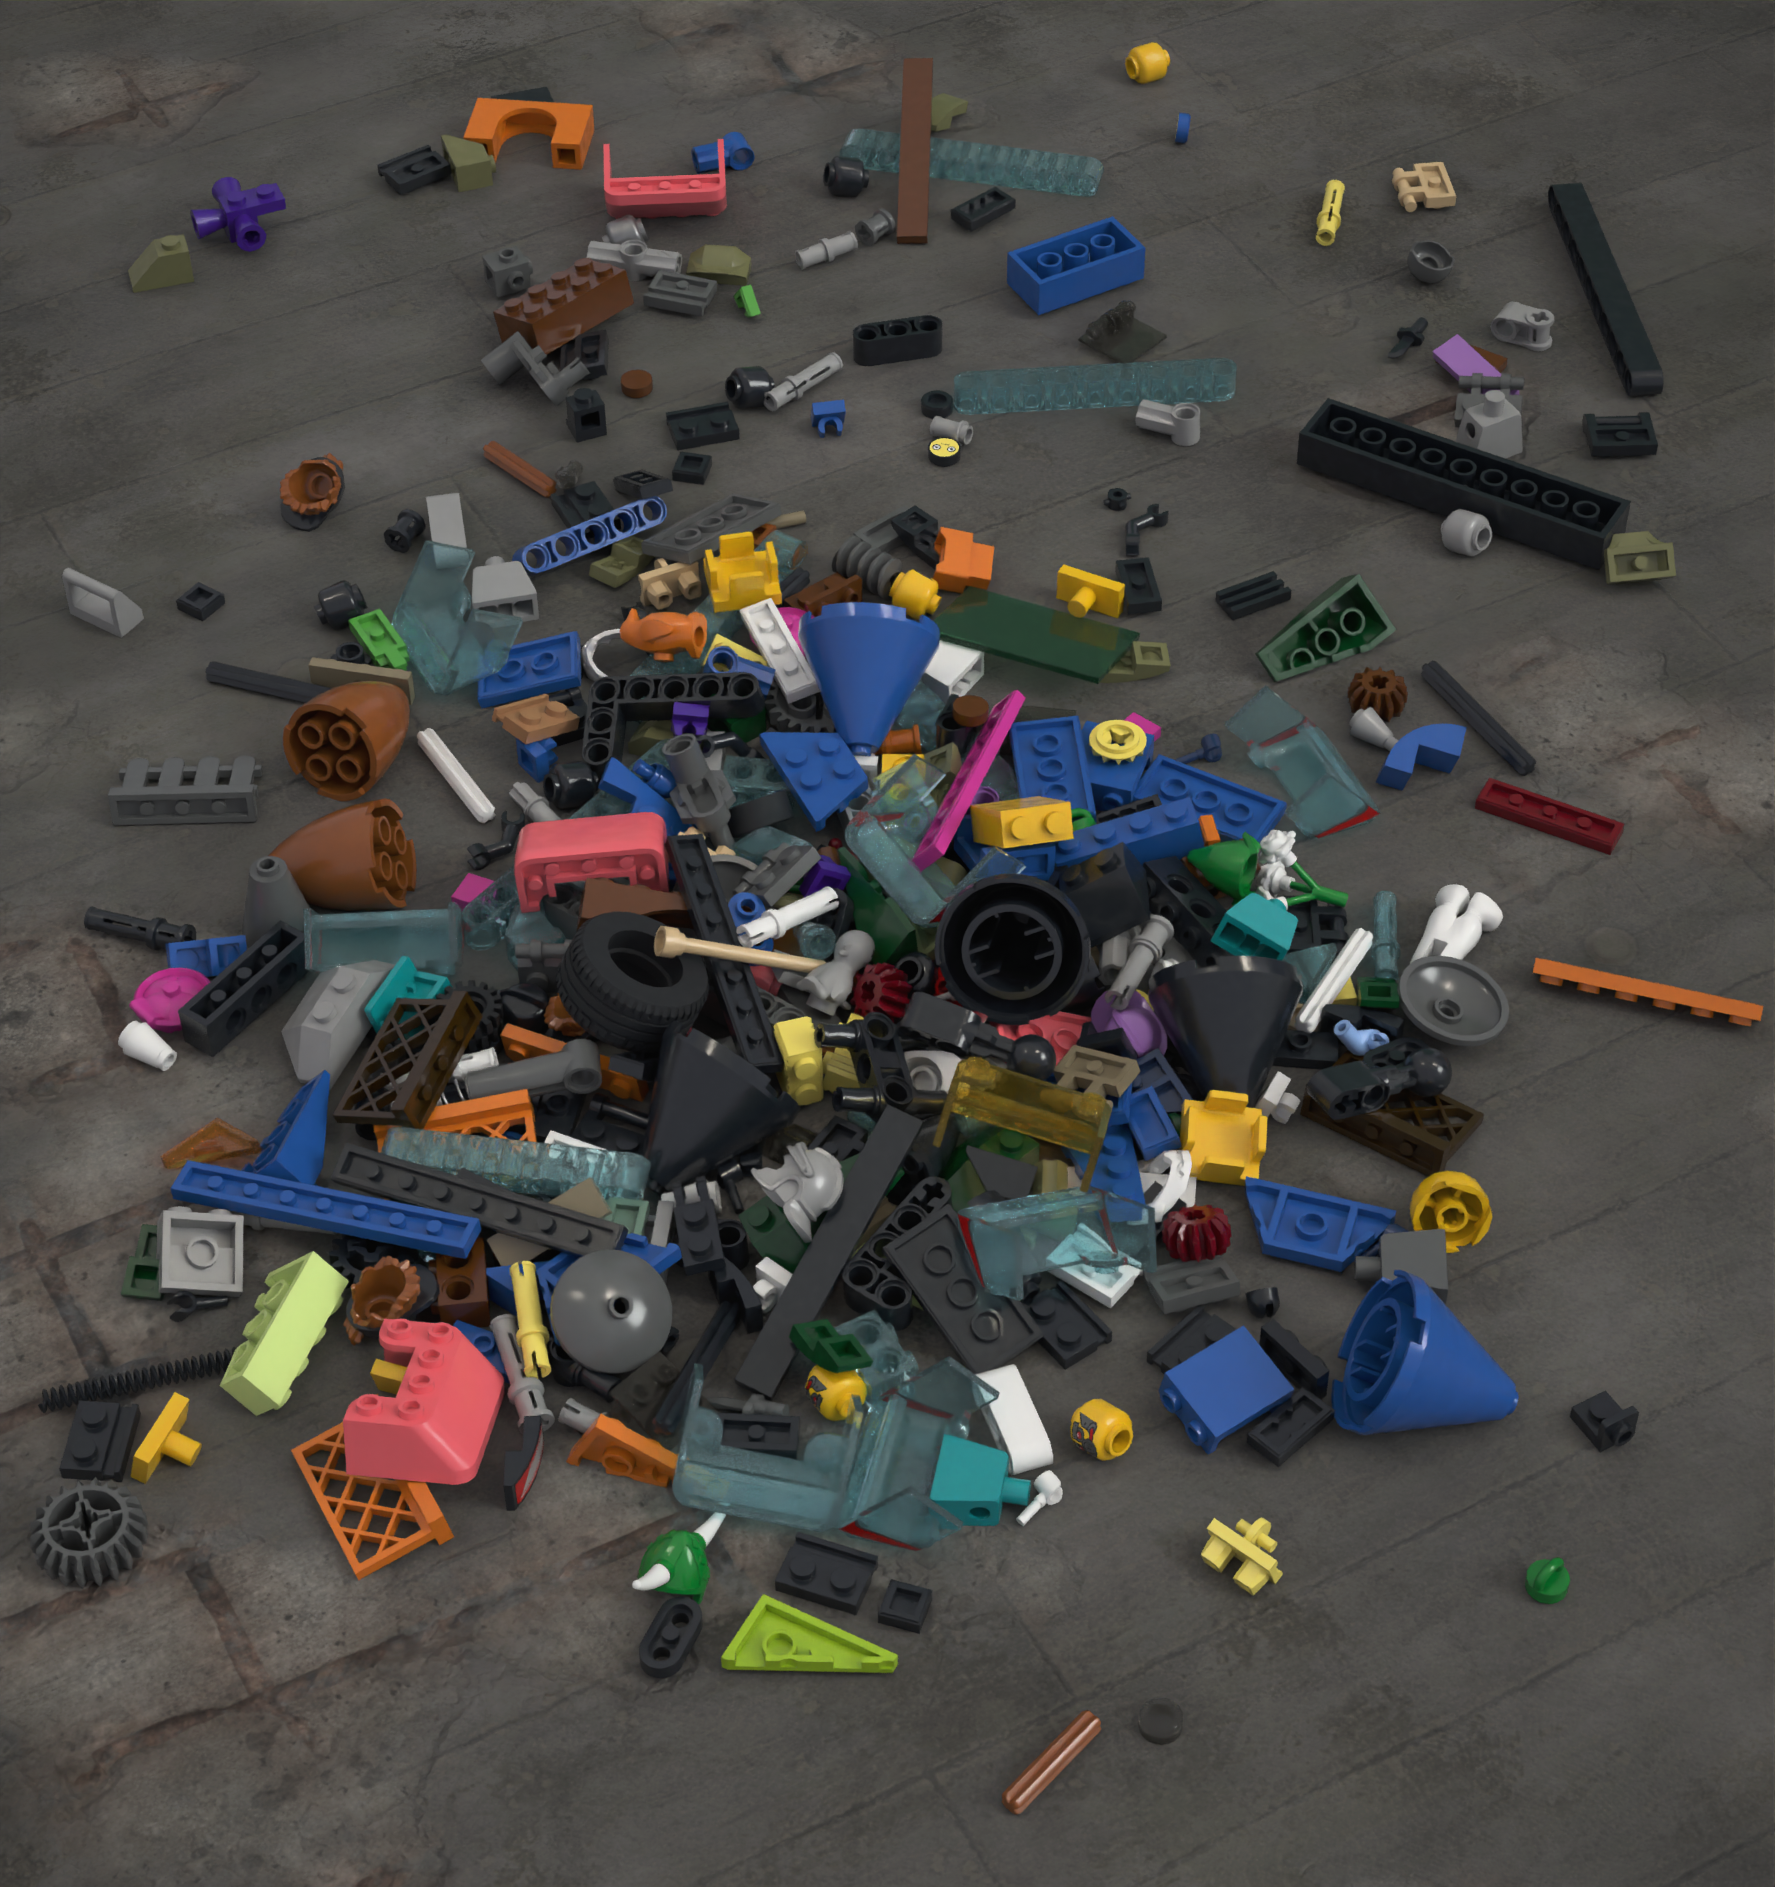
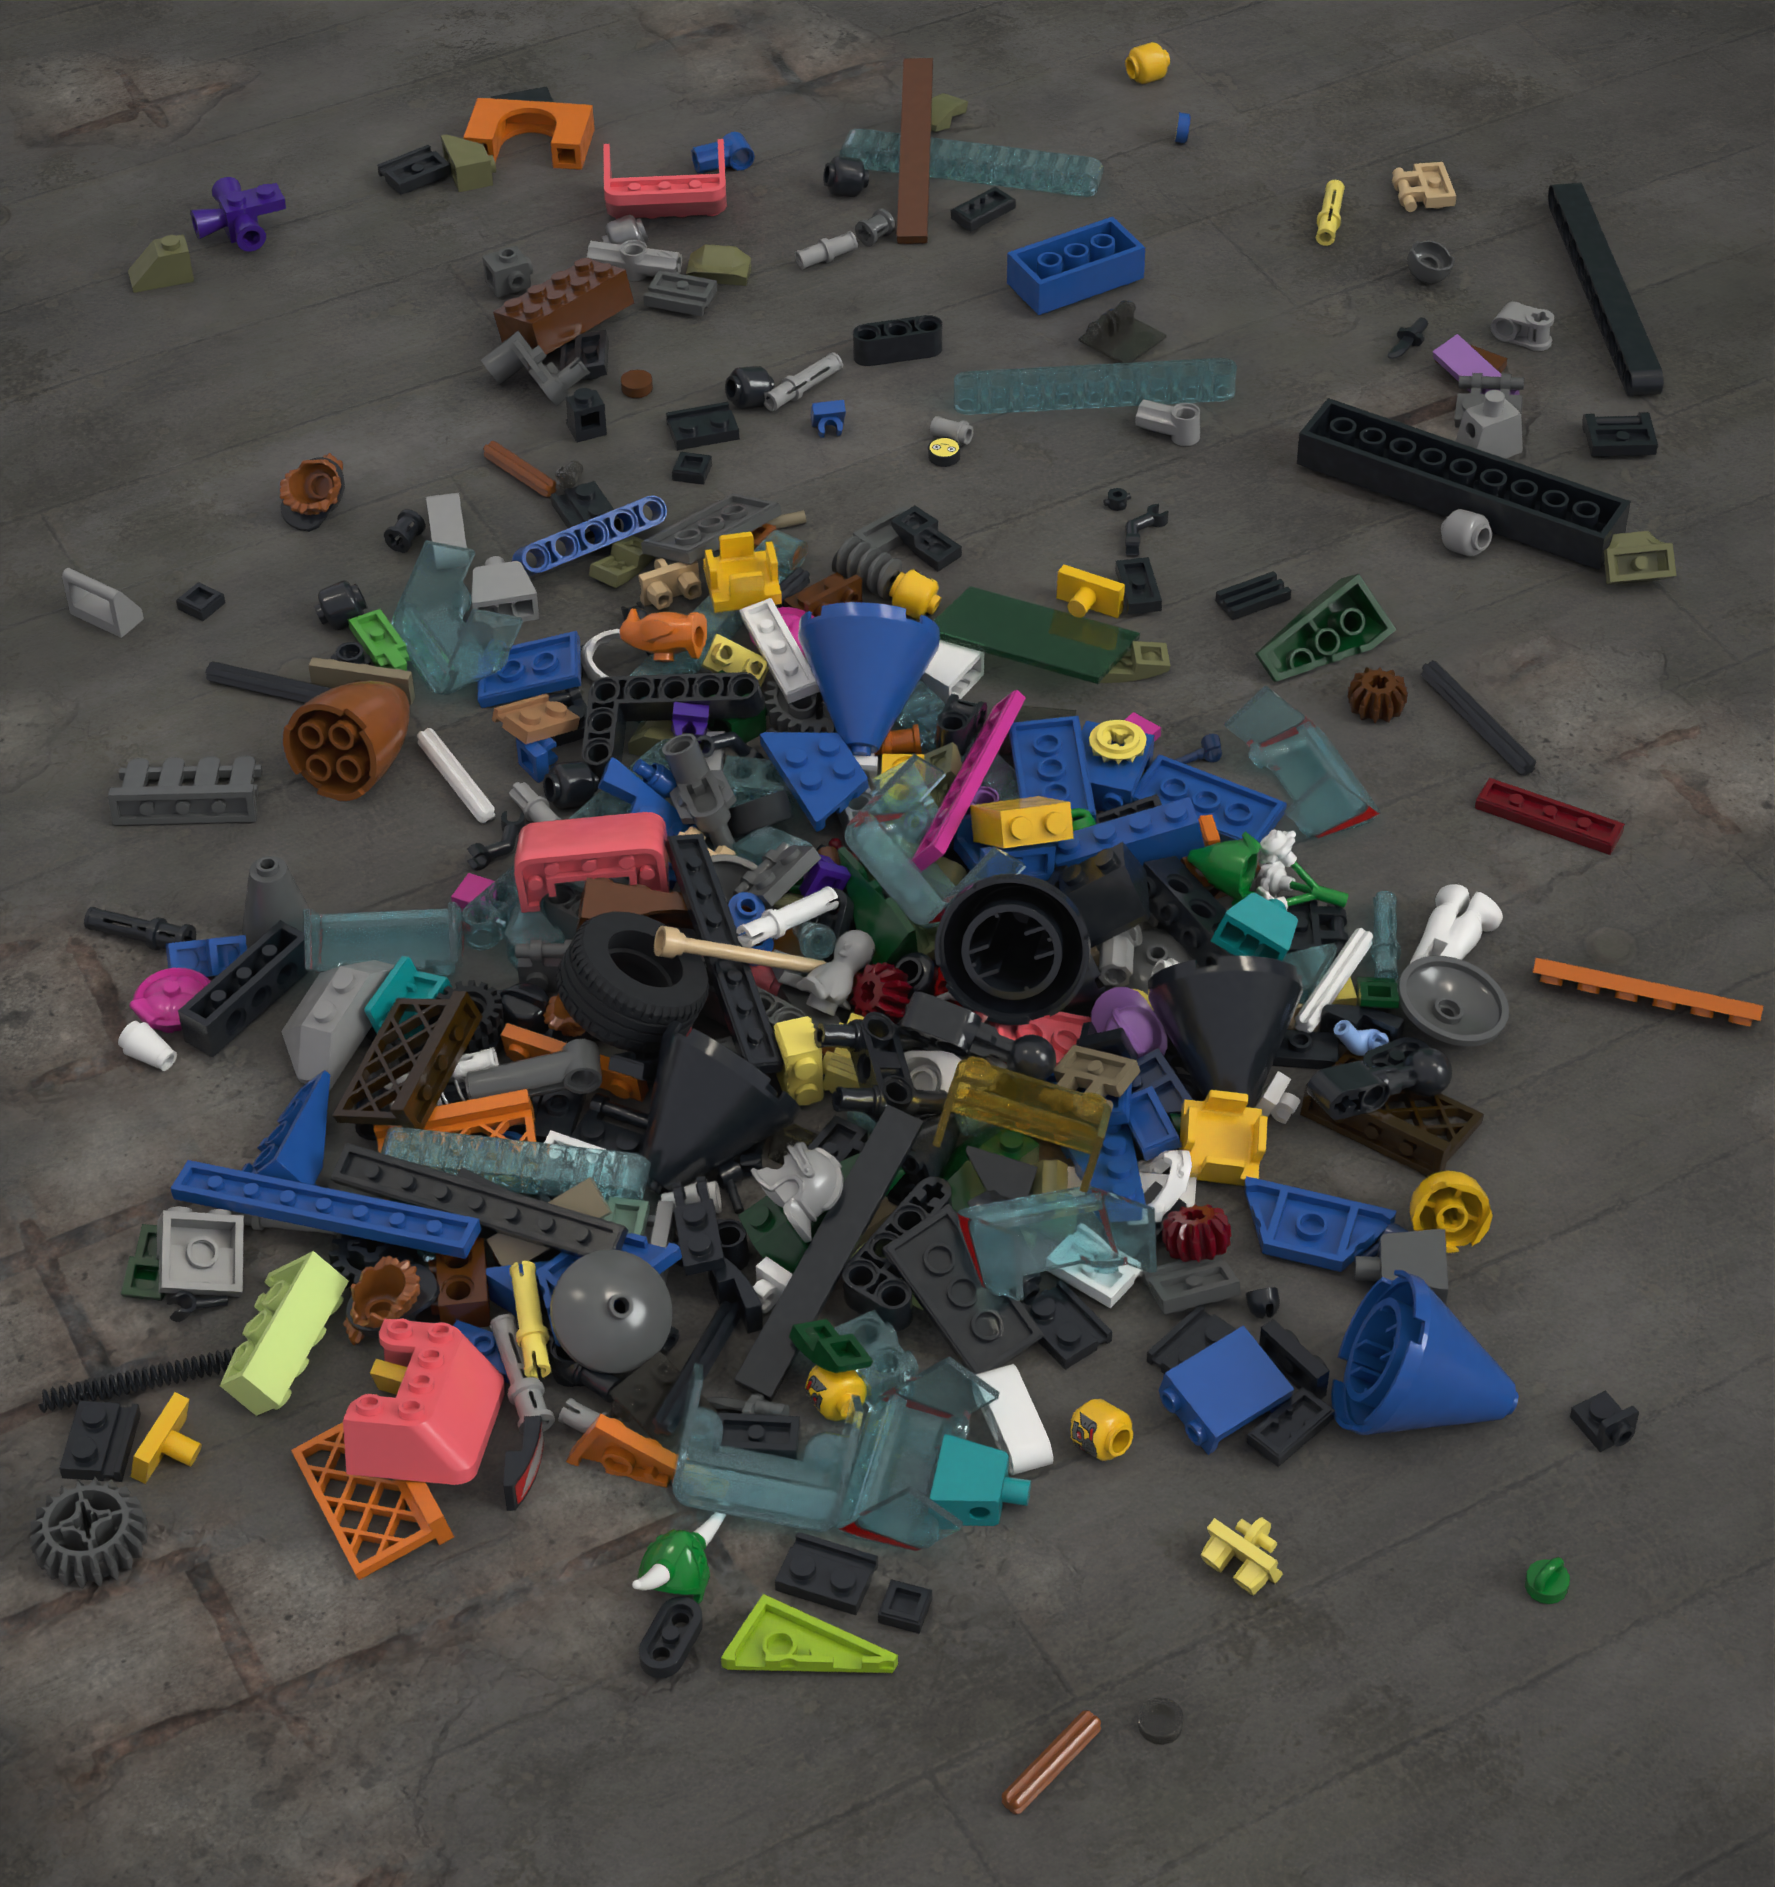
clear orange tile [160,1118,262,1169] -> none
dark orange cylinder [268,798,417,911] -> none
black tile [613,469,673,500] -> none
blue piece [703,646,776,700] -> none
bright green tile [733,284,761,318] -> none
black tile [921,390,953,419] -> none
orange piece [932,527,994,594] -> none
reddish brown tile [952,695,989,727] -> none
white hand [1016,1470,1063,1526] -> none
light grey pin [1105,914,1174,1010] -> none
light grey cone [1349,707,1399,751] -> none
blue brick [1375,724,1466,791] -> none

